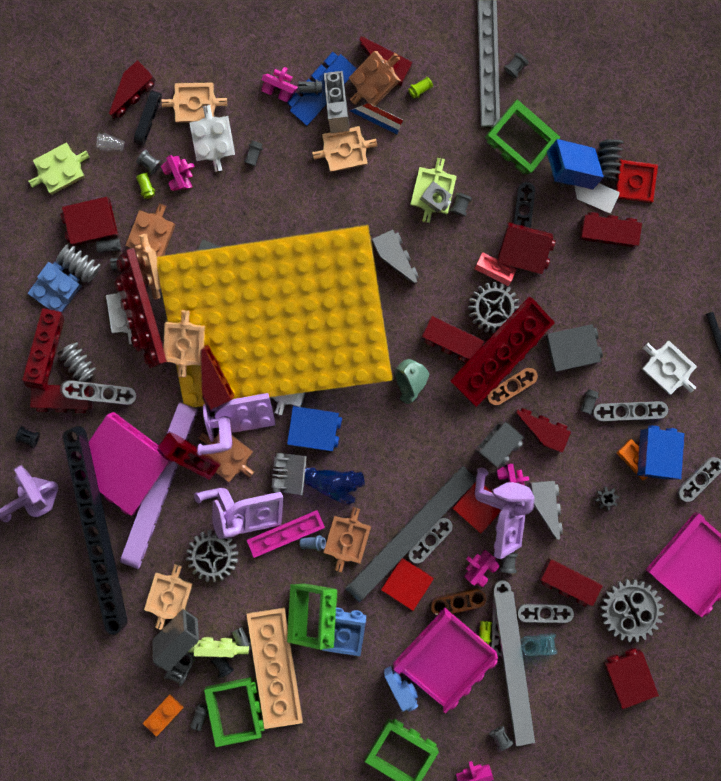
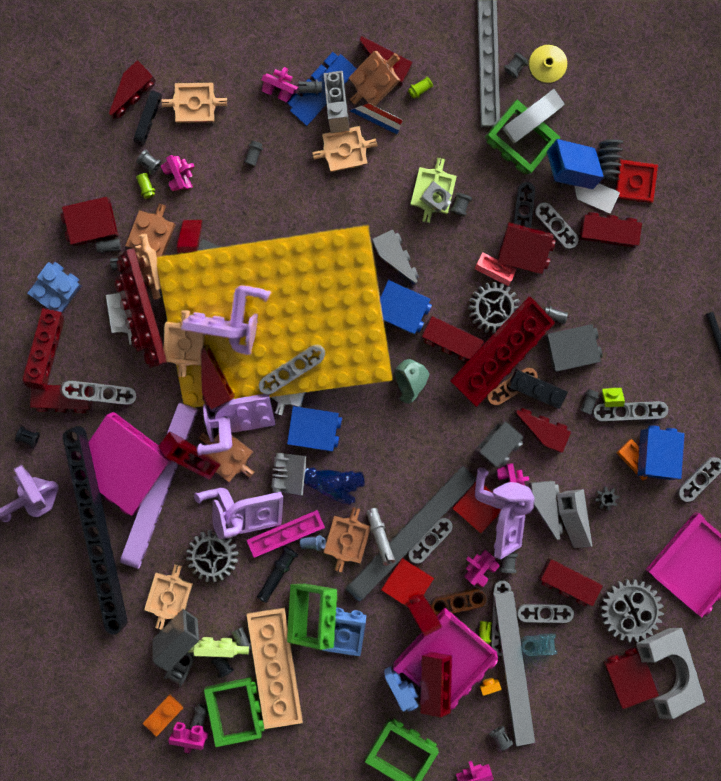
yellowish green plate [29,143,90,195] -> none
light grey piece [56,244,101,283] -> none
light grey piece [57,342,96,386] -> none
clear cone [96,132,125,152] -> none
white plate [190,105,235,172] -> none
white plate [642,341,697,395] -> none
none -> dark pink hips [169,722,208,754]
none -> dark red tile [177,220,203,253]
none -> lavender plate [182,286,271,355]
none -> black pin [257,546,299,603]
none -> light grey beam [259,344,325,394]
none -> light grey pin [366,508,395,565]
none -> blue brick [380,280,432,335]
none -> dark red slope [406,594,442,636]
none -> dark red brick [419,652,452,718]
none -> light orange plate [479,678,501,696]
none -> light grey slope [503,89,565,144]
none -> black plate [508,369,568,409]
none -> light yellow dish [529,45,567,83]
none -> light grey beam [535,203,578,249]
none -> dark grey pin [544,306,568,324]
none -> light grey slope [557,489,592,548]
none -> lime plate [602,388,625,407]
none -> light grey arch [636,628,705,719]

